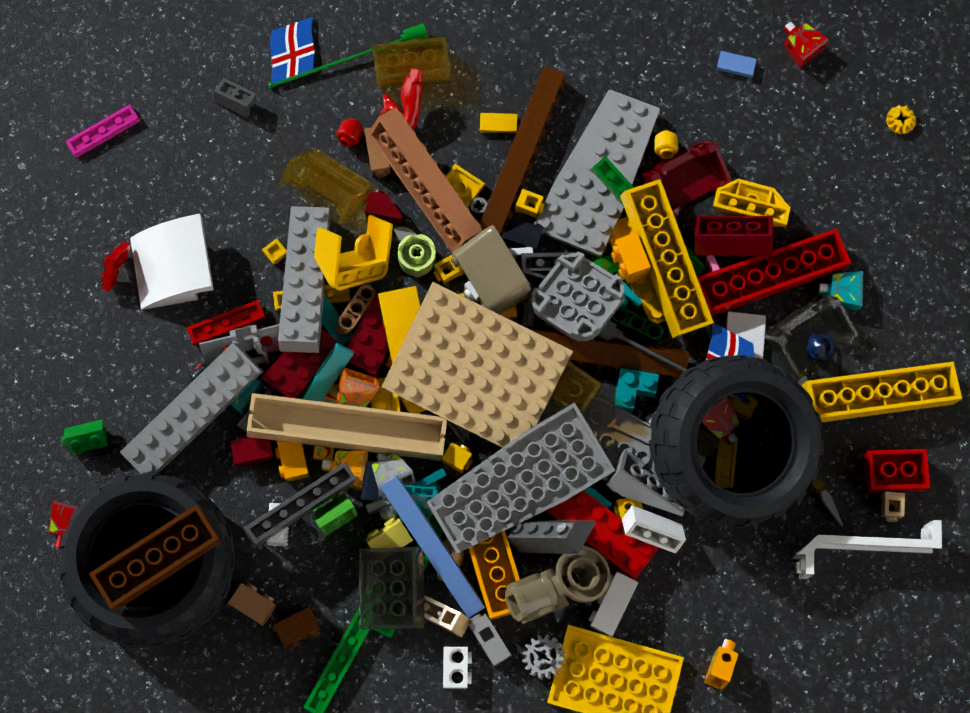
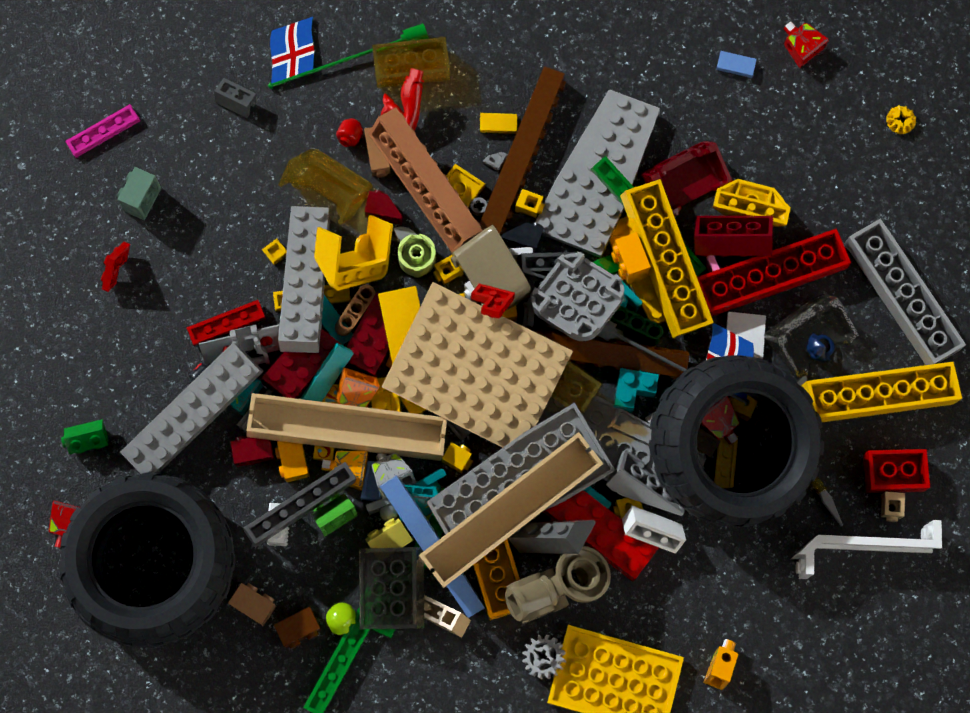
reddish brown brick [89,504,222,611] -> none
white slope [130,214,214,310] -> none
white brick [443,647,472,689] -> none
light grey brick [469,613,511,667] -> none
white brick [588,572,638,637] -> none
yellow head [654,130,679,159] -> none
teal torso [818,271,863,311] -> none
none -> sand green brick [117,167,162,221]
none -> lime hair [326,602,356,635]
none -> tan piece [418,432,603,588]
none -> red plate [471,283,515,319]
none -> light grey tile [483,152,508,172]
none -> light grey brick [844,218,966,365]

